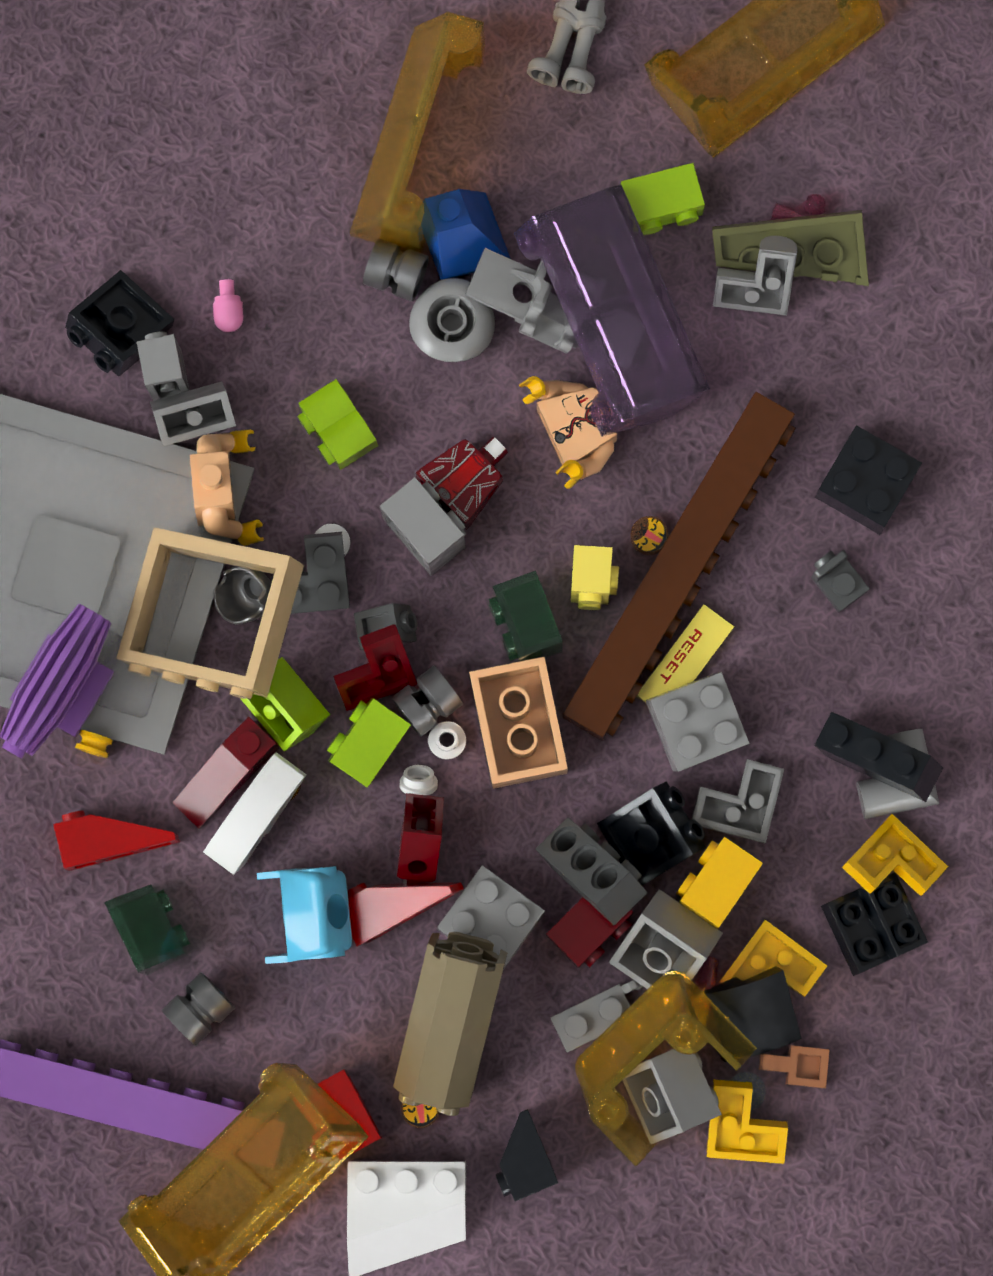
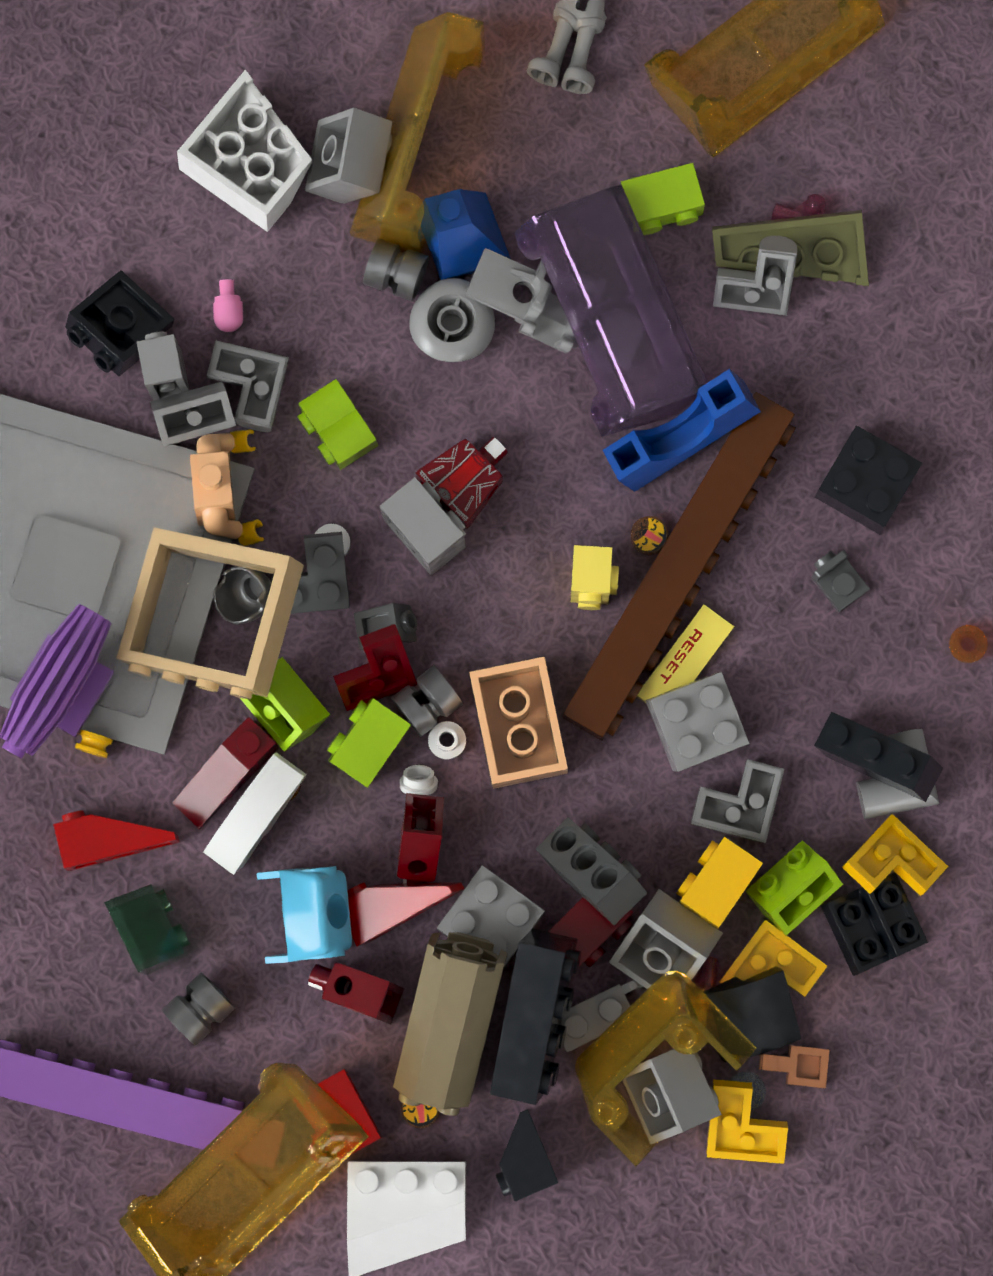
clear green brick [488,570,563,662] -> none
light nougat torso [519,376,631,489] -> none
black plate [597,781,706,886] -> none
none -> white wedge [177,70,312,232]
none -> light grey brick [207,340,289,432]
none -> light grey brick [305,108,393,204]
none -> dark red torso [308,962,405,1025]
none -> black brick [490,929,581,1105]
none -> blue arch [603,369,761,492]
none -> lime brick [746,840,843,936]
none -> clear orange plate [949,625,988,663]

